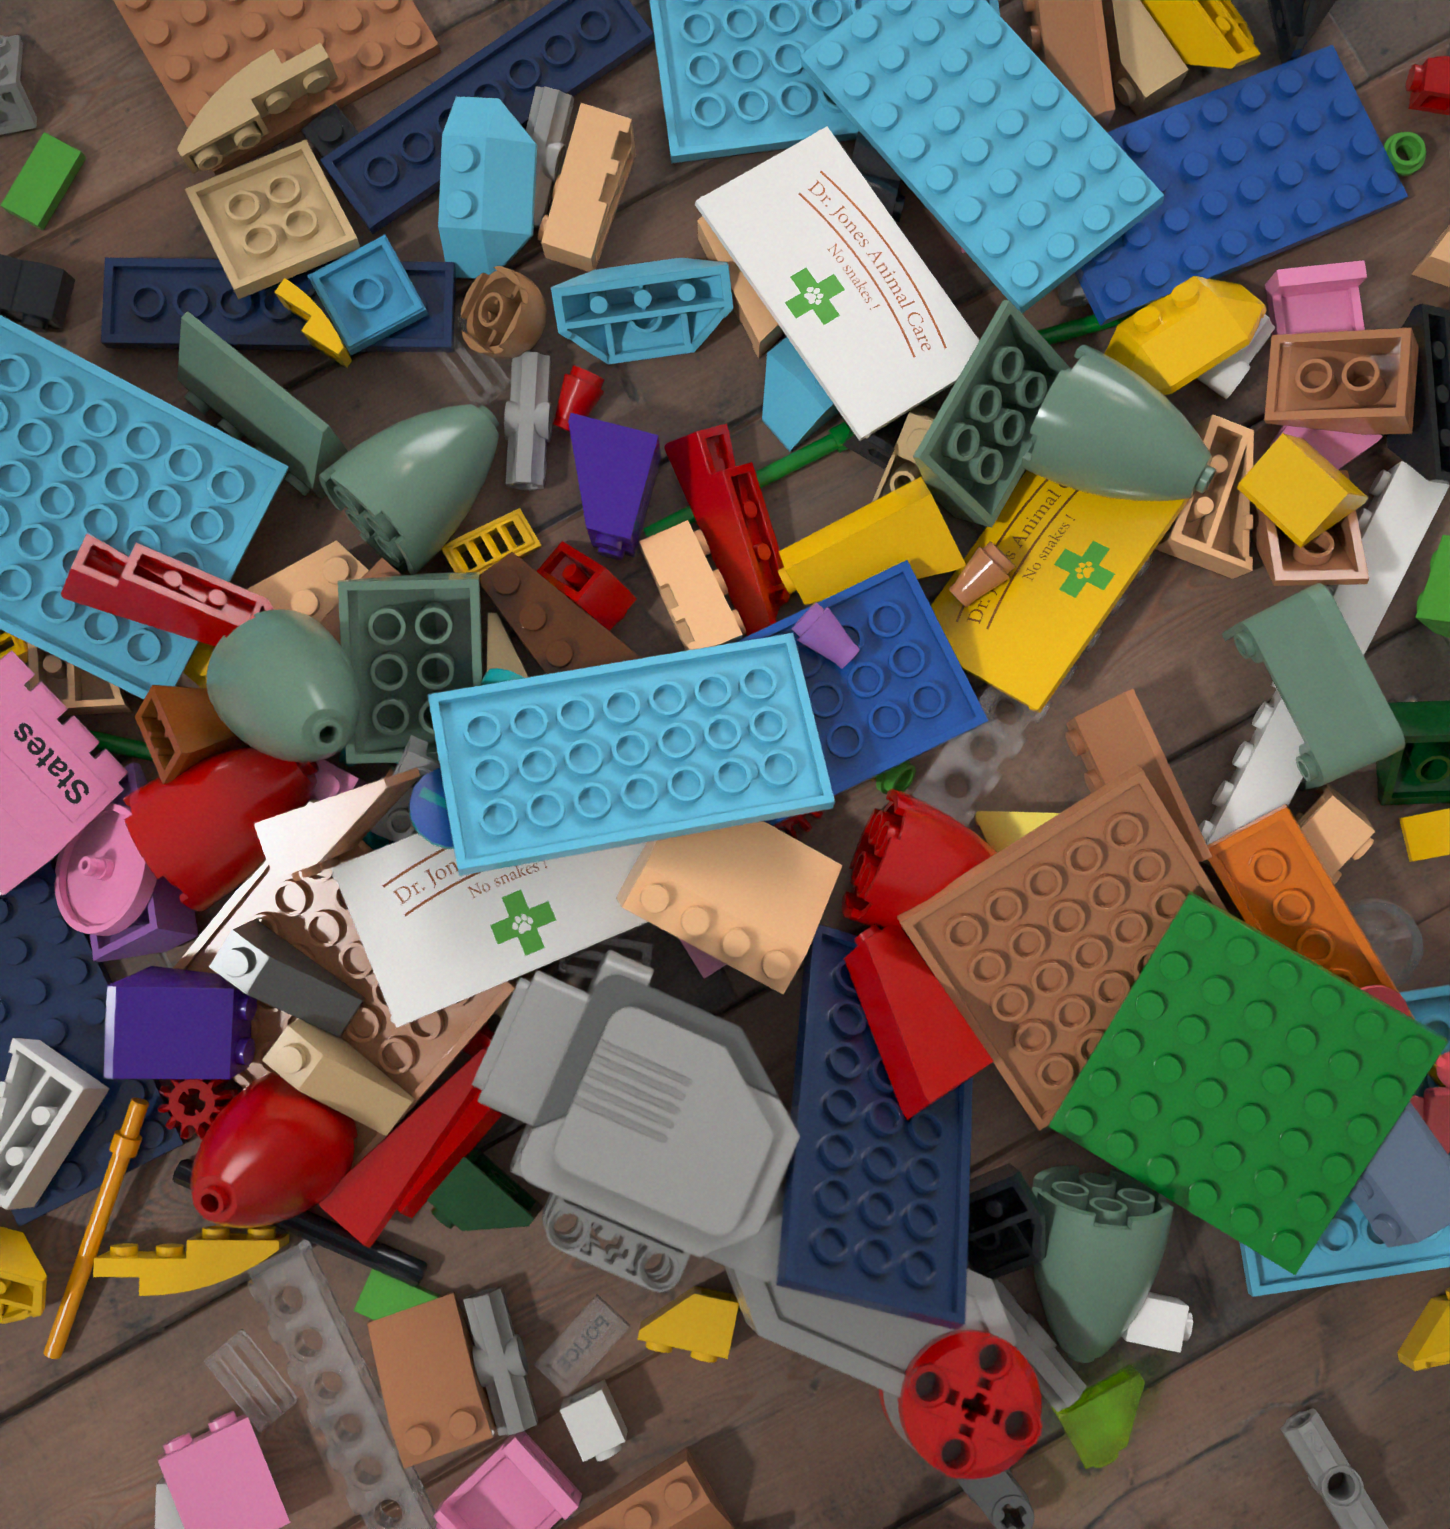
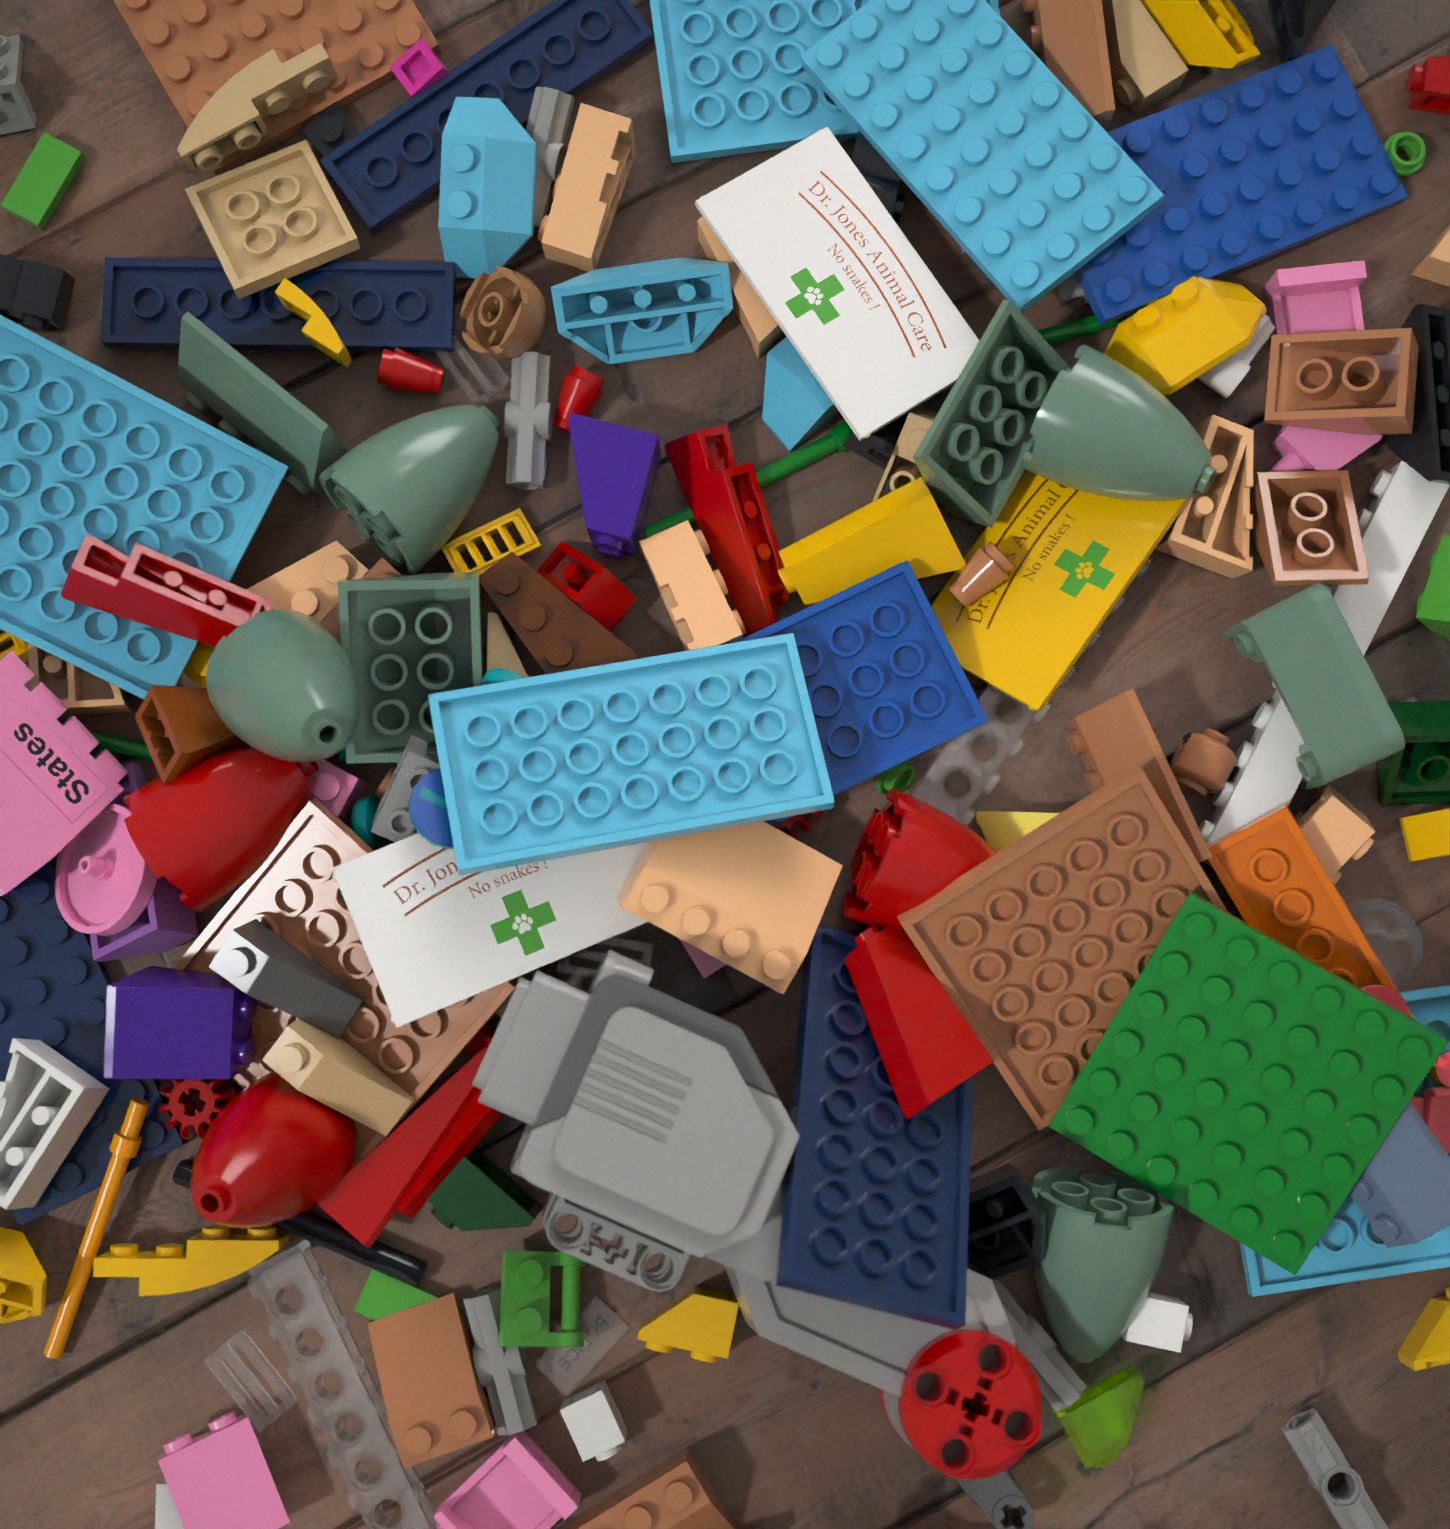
slope [254,767,420,882] -> none
dark azure tile [308,235,429,355] -> none
medium lavender cone [792,602,860,669] -> none
yellow slope [1237,433,1368,548] -> none
none -> red cone [377,347,444,393]
none -> dark pink plate [390,38,449,97]
none -> bright green plate [499,1250,585,1348]
none -> nougat head [1169,728,1237,798]

